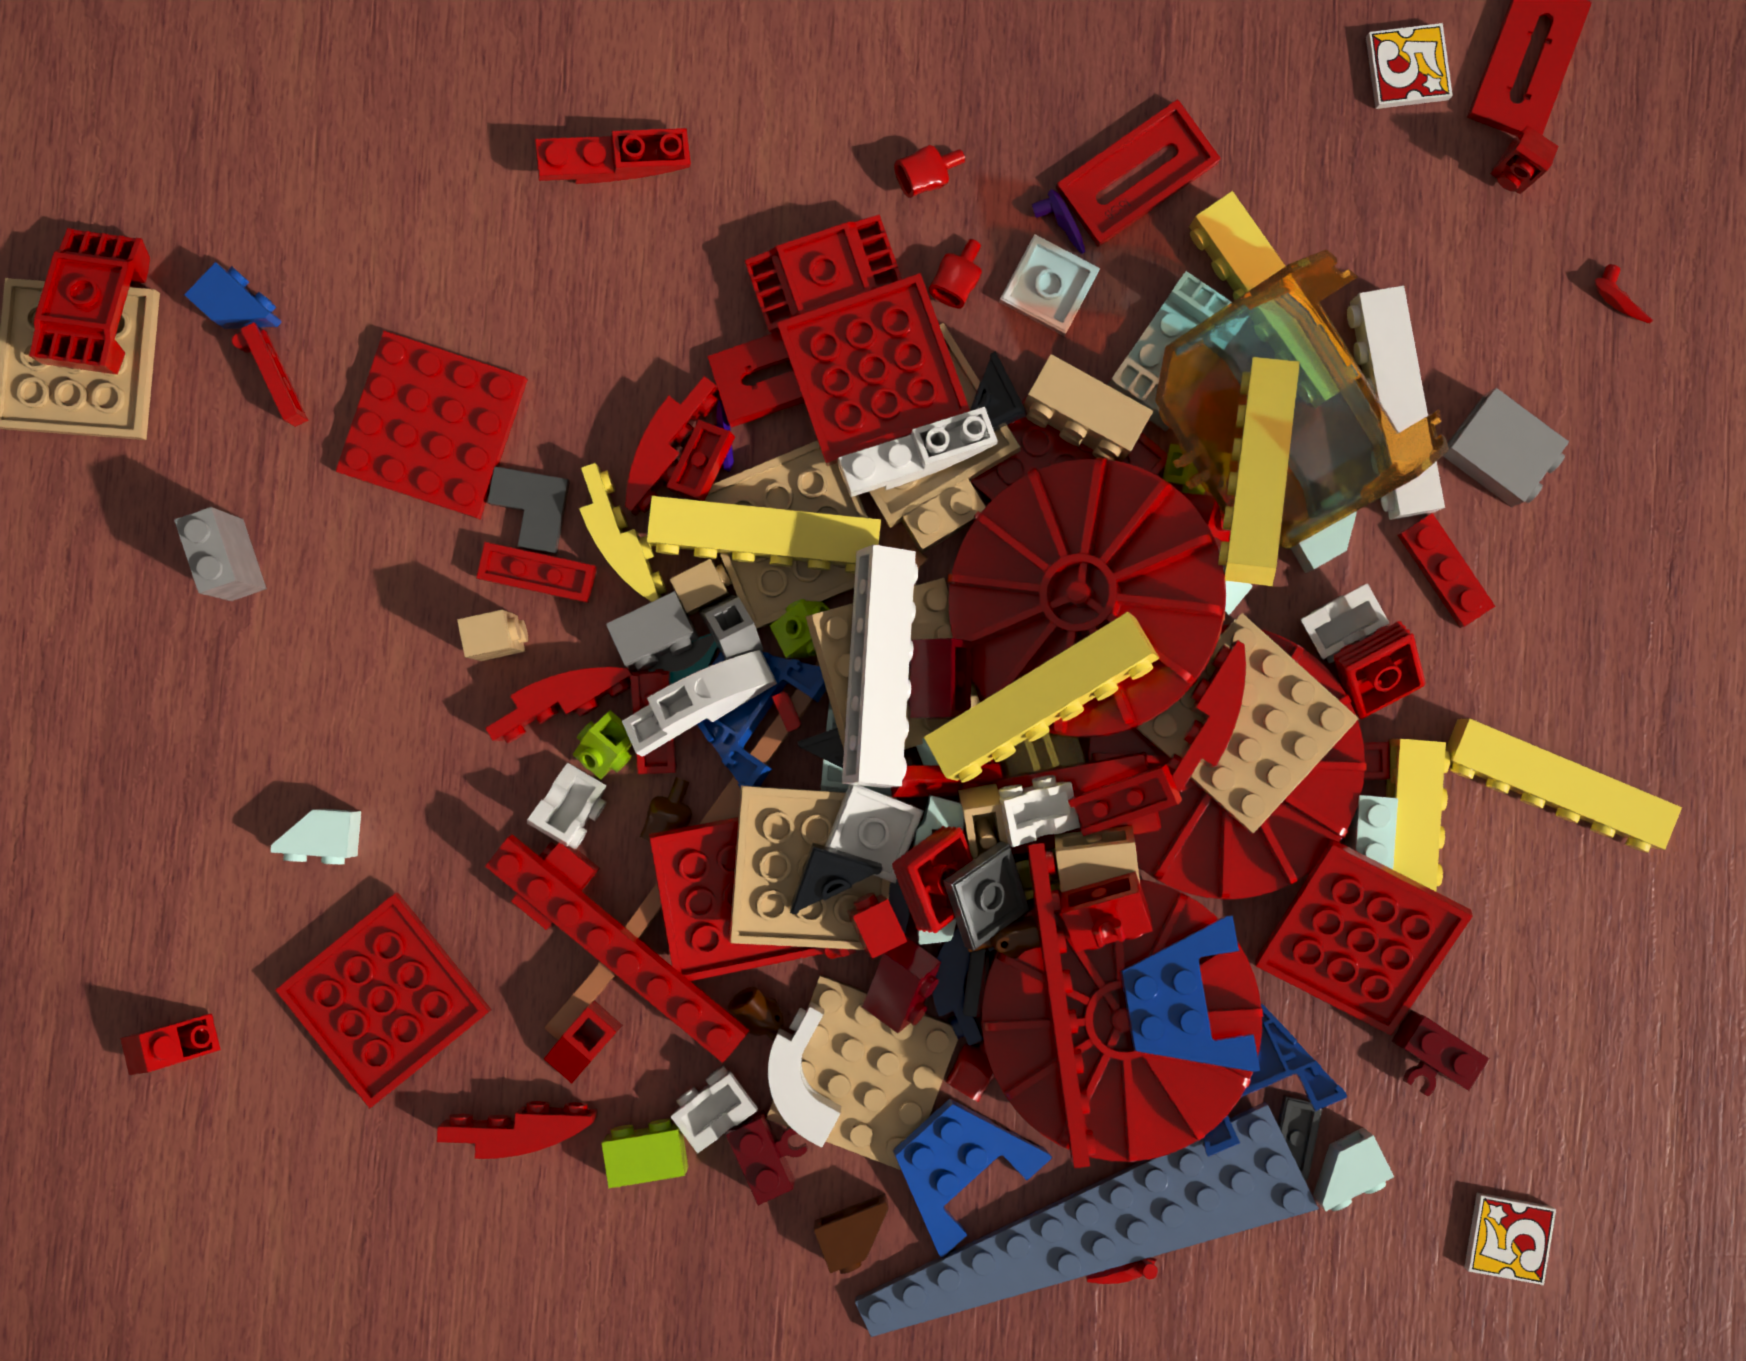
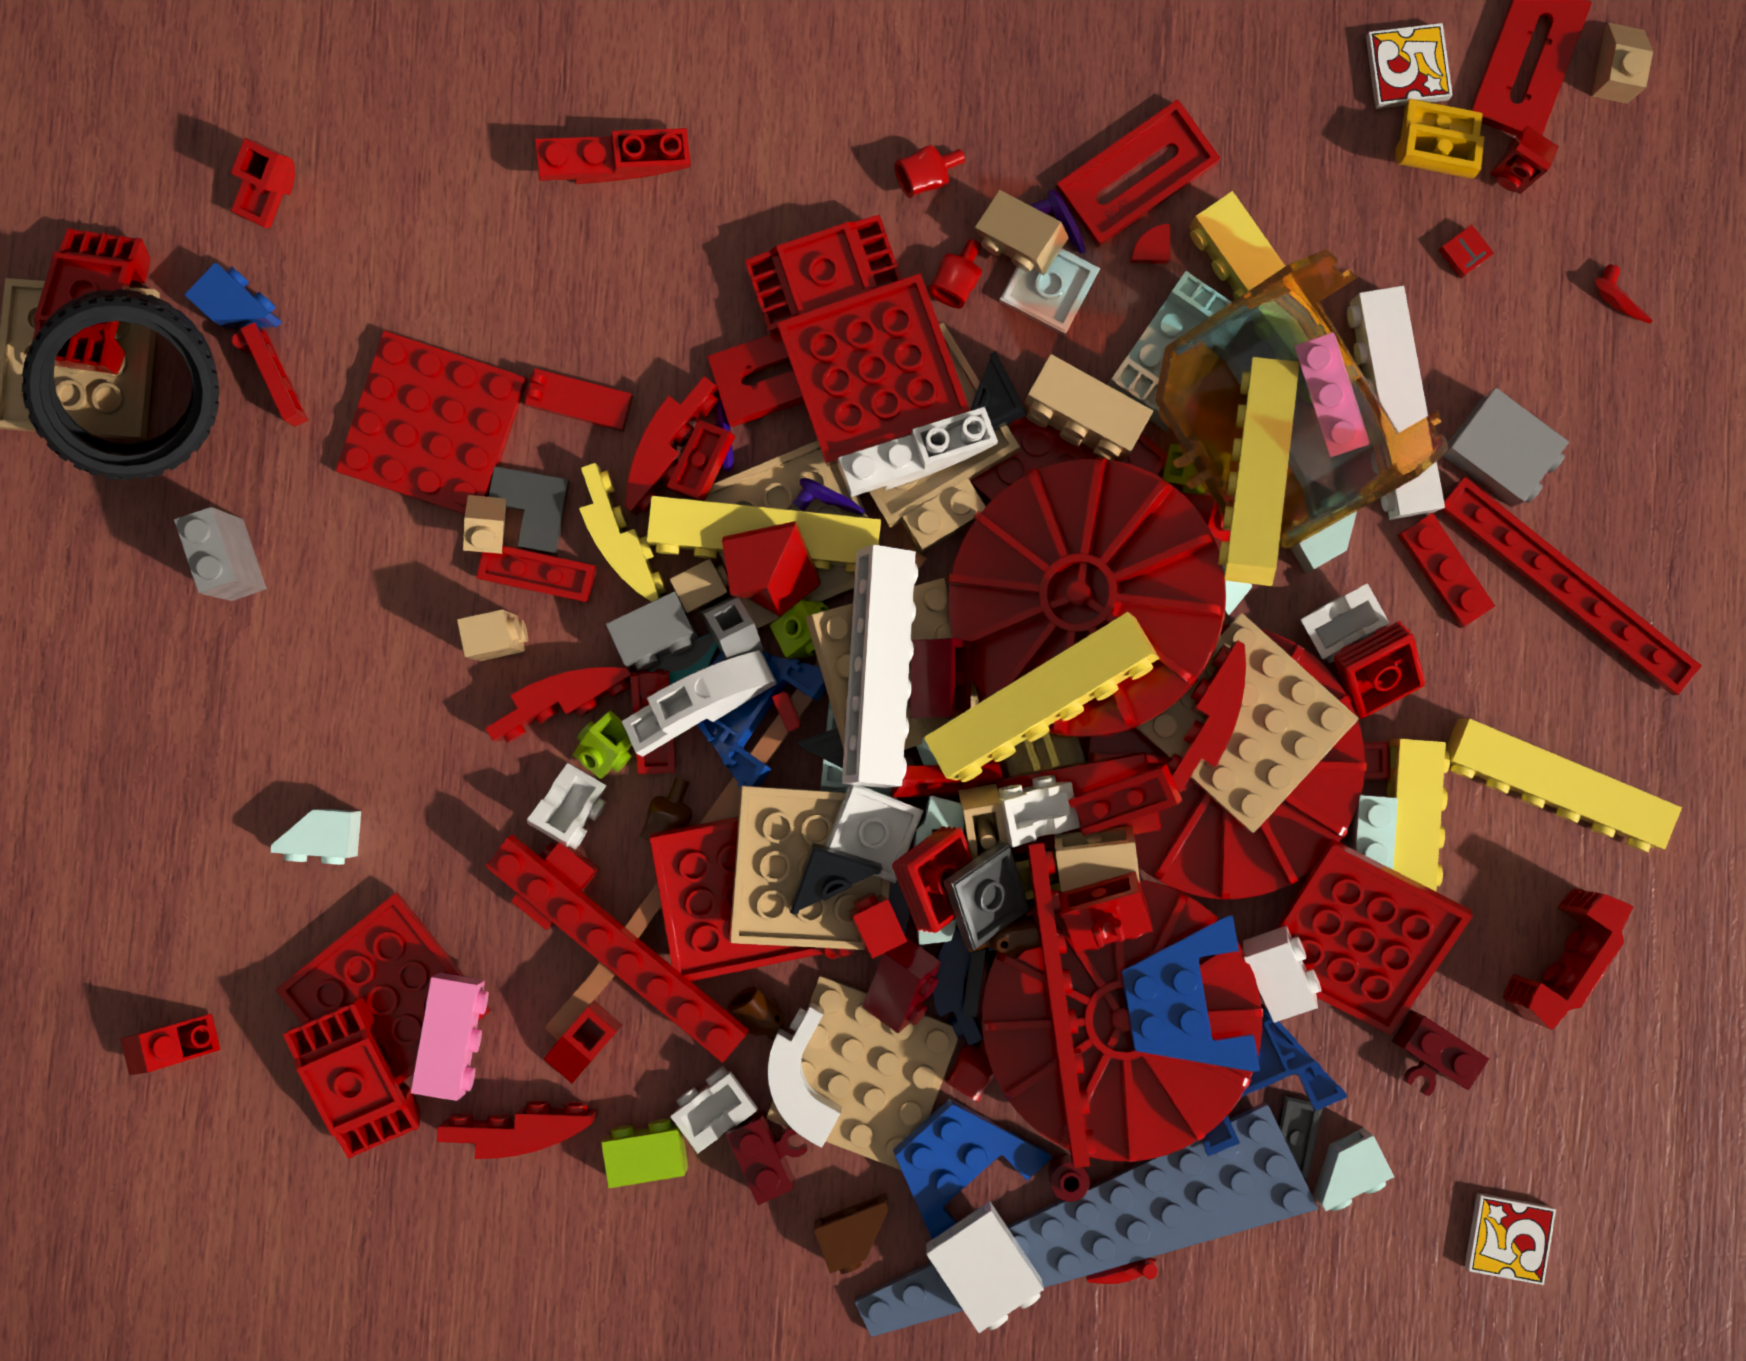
none -> black tyre [22,289,219,480]
none -> red brick [231,138,295,228]
none -> red plate [283,997,421,1159]
none -> bright pink brick [411,973,489,1101]
none -> tan brick [463,495,506,554]
none -> red hinge [525,368,634,432]
none -> red slope [722,521,821,616]
none -> dark purple bar [792,478,865,515]
none -> white brick [926,1201,1044,1333]
none -> tan brick [975,190,1068,275]
none -> dark red brick [1048,1155,1090,1202]
none -> red tile [1130,224,1170,264]
none -> white brick [1243,926,1321,1023]
none -> bright pink brick [1294,332,1370,458]
none -> yellow brick [1395,98,1484,179]
none -> red tile [1439,224,1495,279]
none -> red plate [1441,477,1702,696]
none -> red plate [1502,888,1634,1030]
none -> tan slope [1592,23,1653,104]

